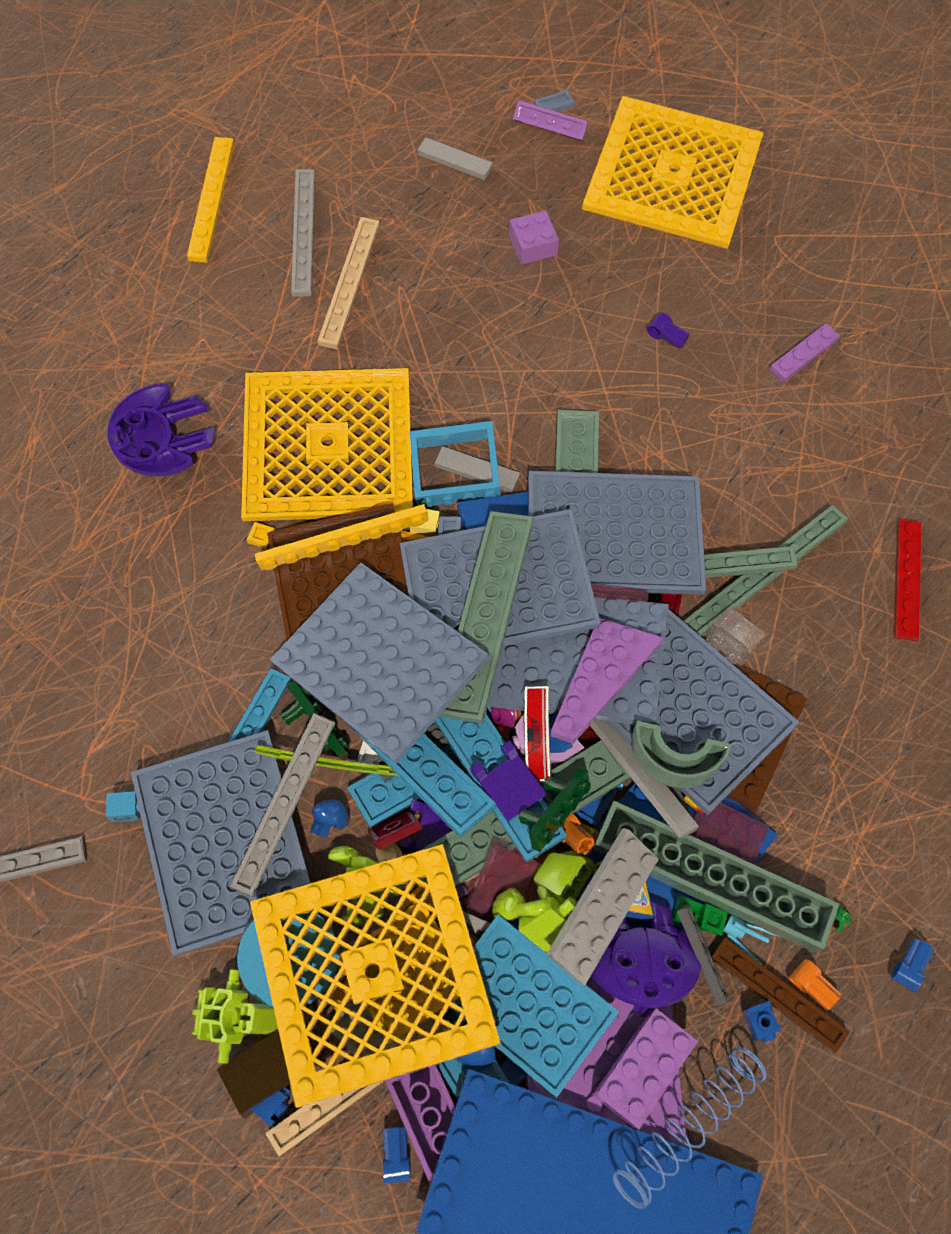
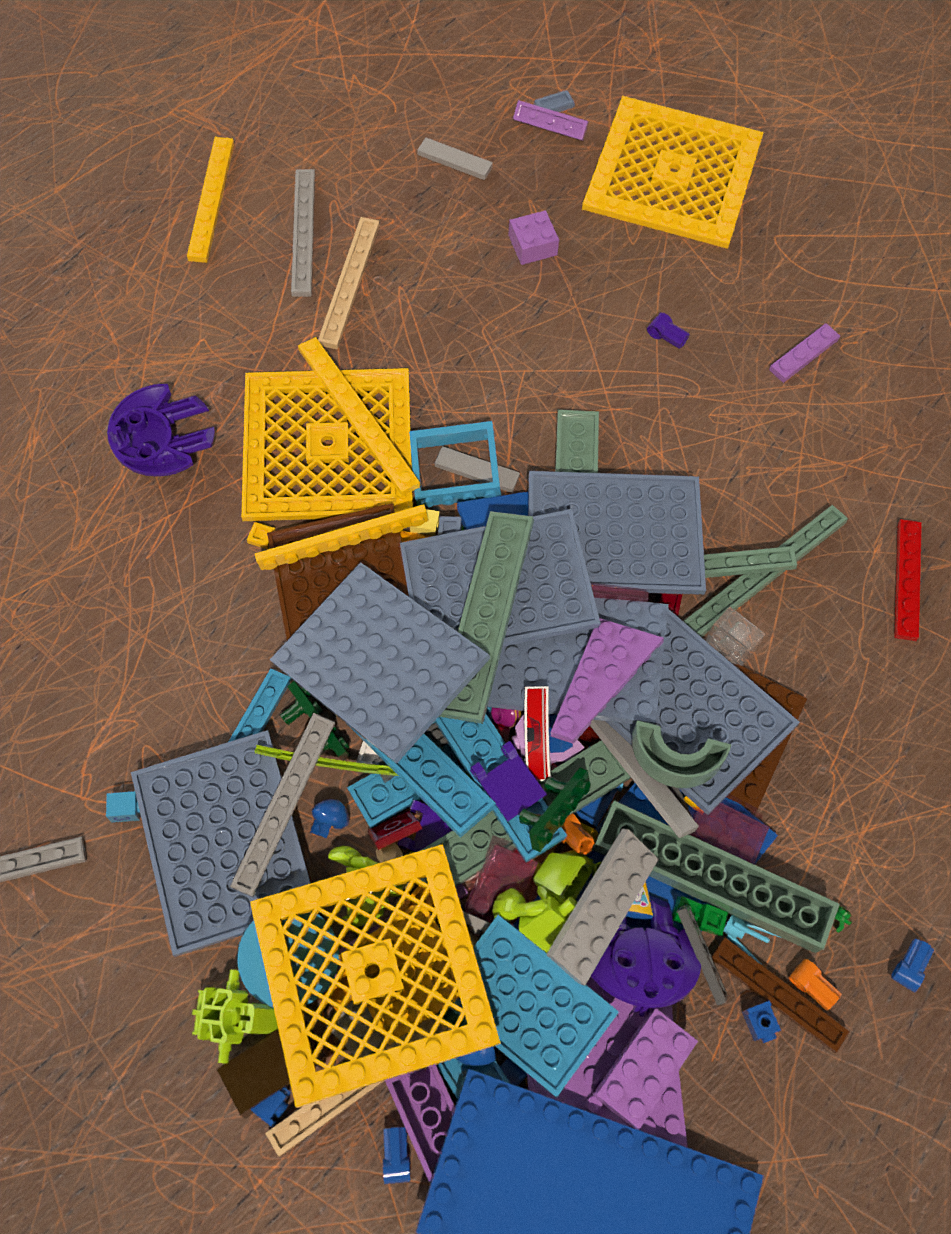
medium blue piece [613,1047,766,1209] -> none
none -> yellow plate [298,337,420,496]

